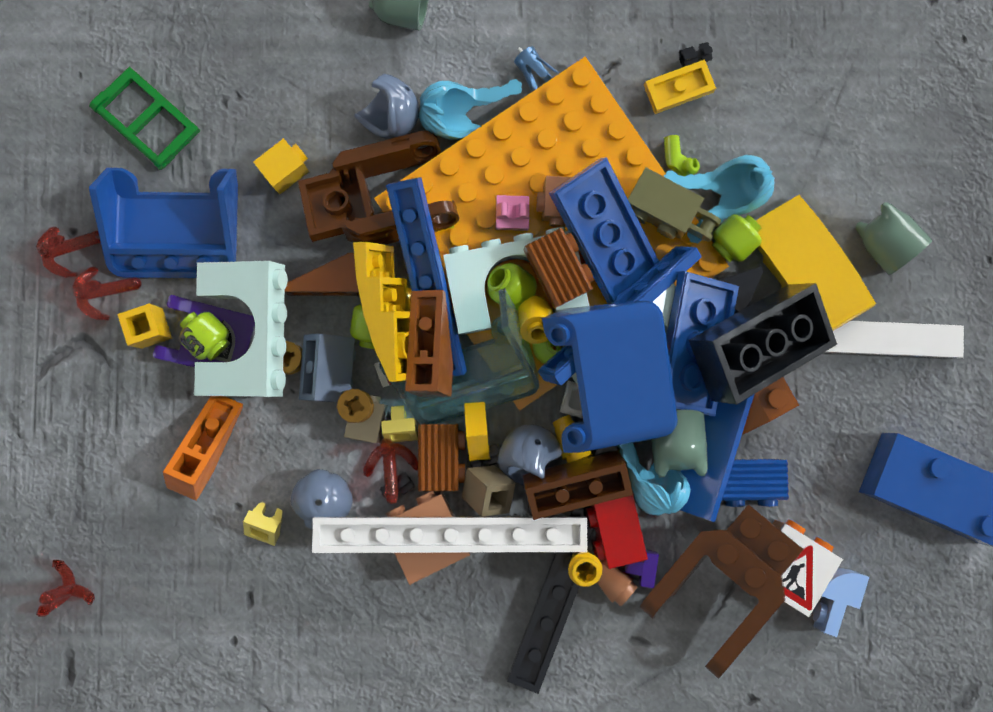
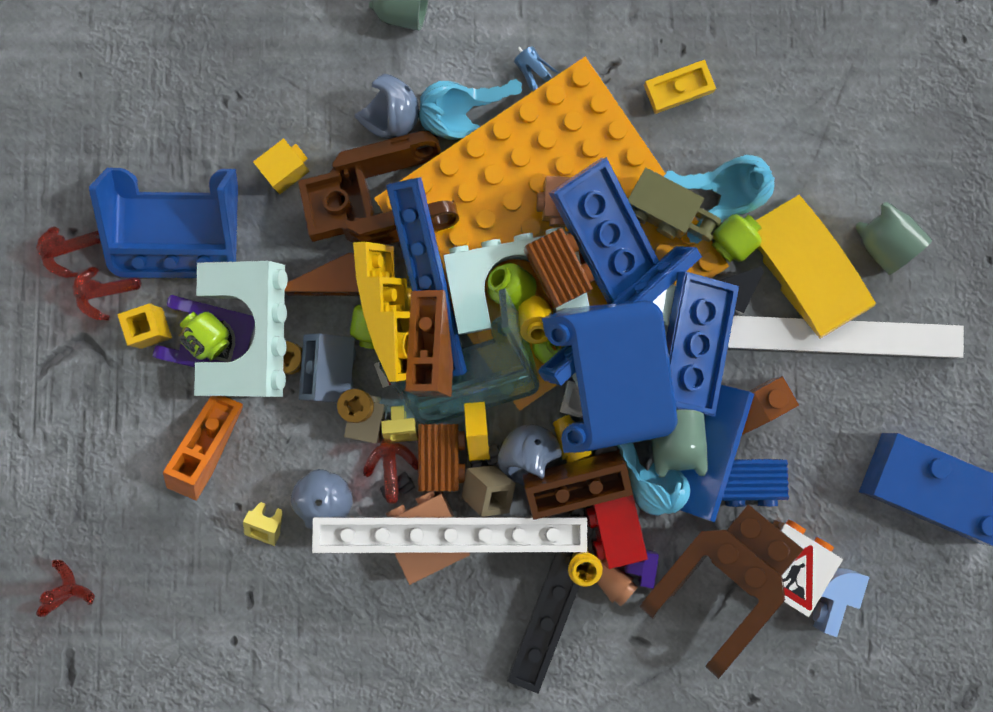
green window [89,66,200,170] -> none
bright pink tile [496,195,529,231] -> none
lime arm [663,135,700,176] -> none
black piece [679,42,713,68] -> none
black brick [688,283,837,405] -> none

